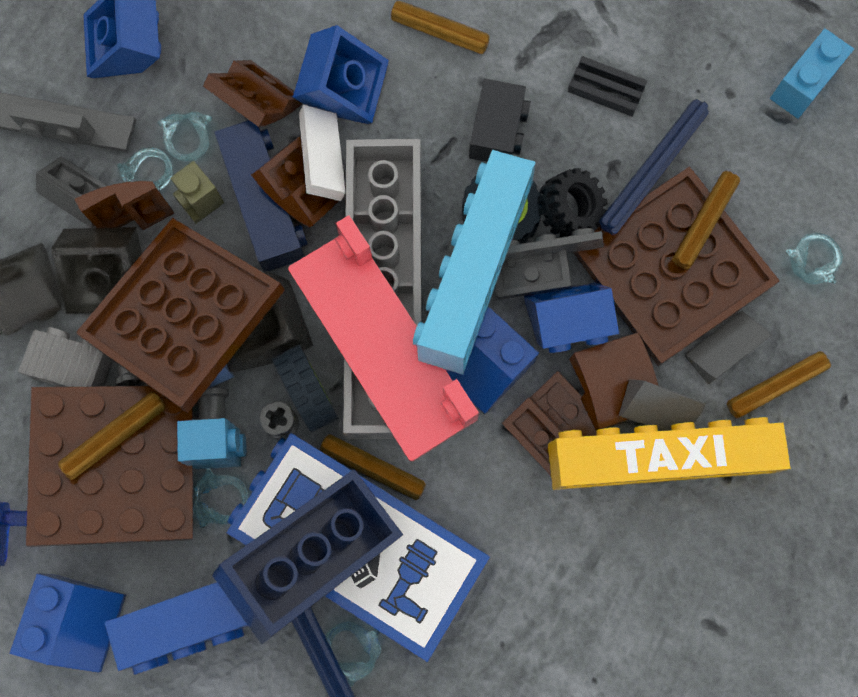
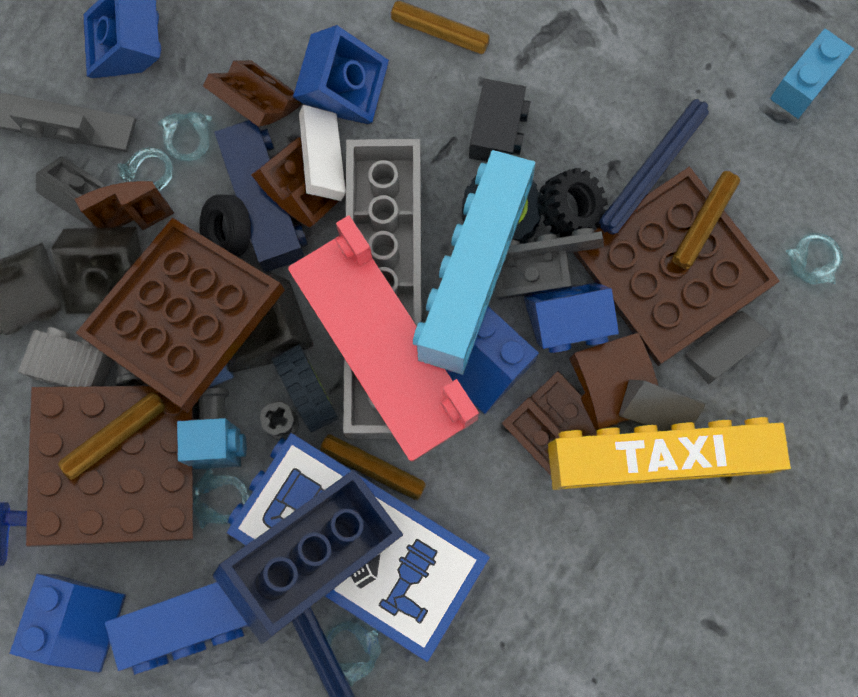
olive brick [170,161,224,224] -> none
black tile [567,56,647,117] -> none
pearl gold axle [727,351,831,418] -> none
none -> black tyre [199,194,251,258]

